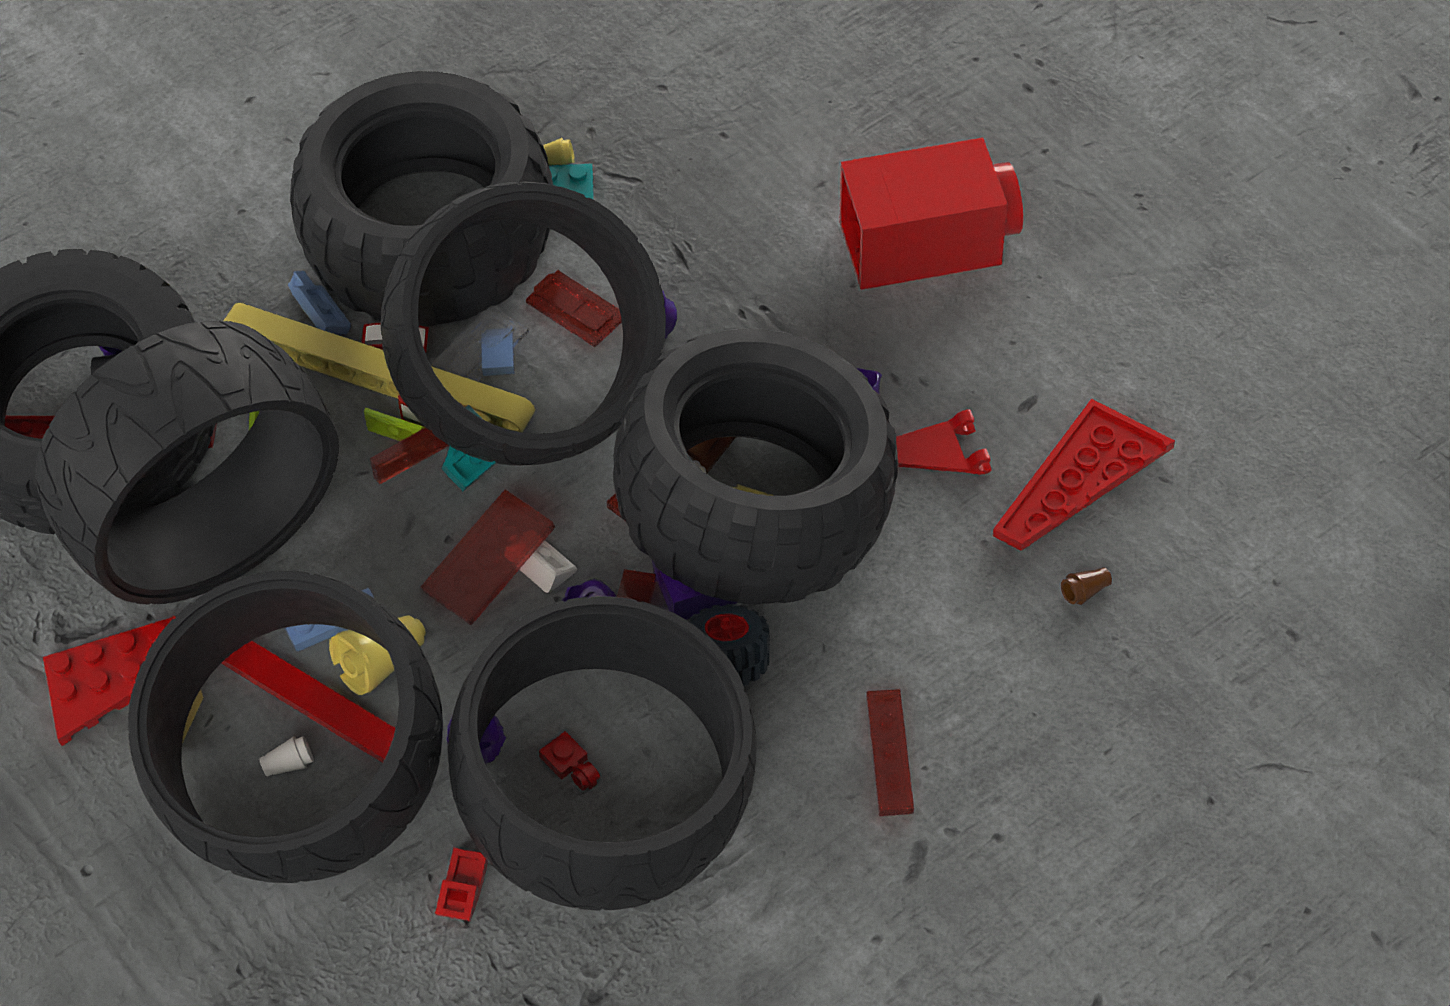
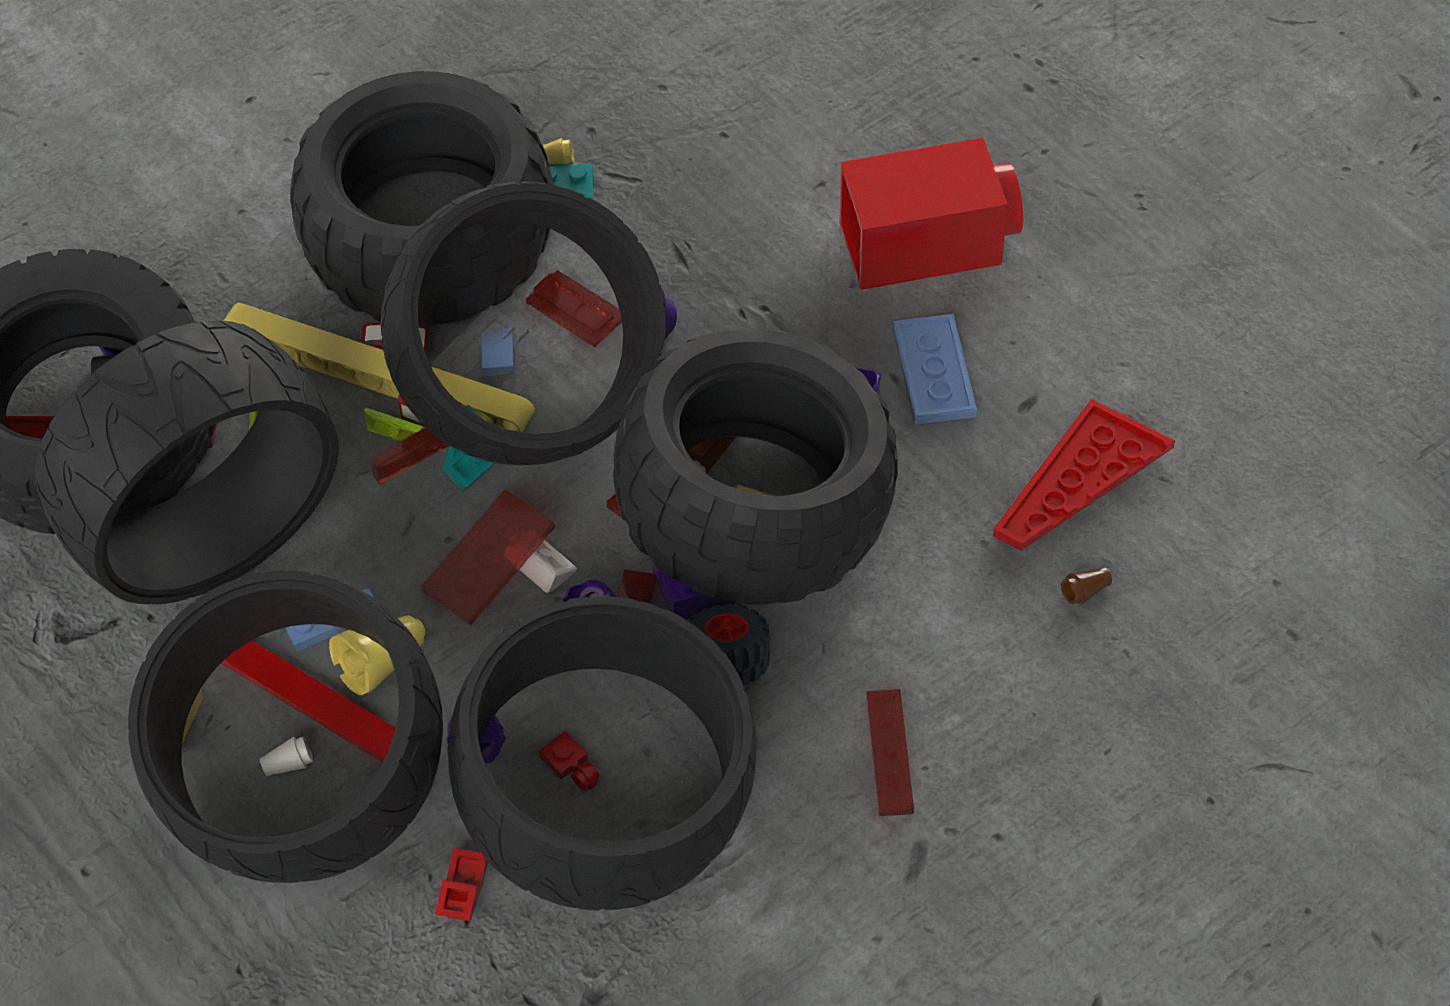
red wing [43,616,176,746] -> none
medium blue hinge [288,271,351,335] -> none
red flag [896,409,992,475] -> none
none -> medium blue tile [893,313,977,425]

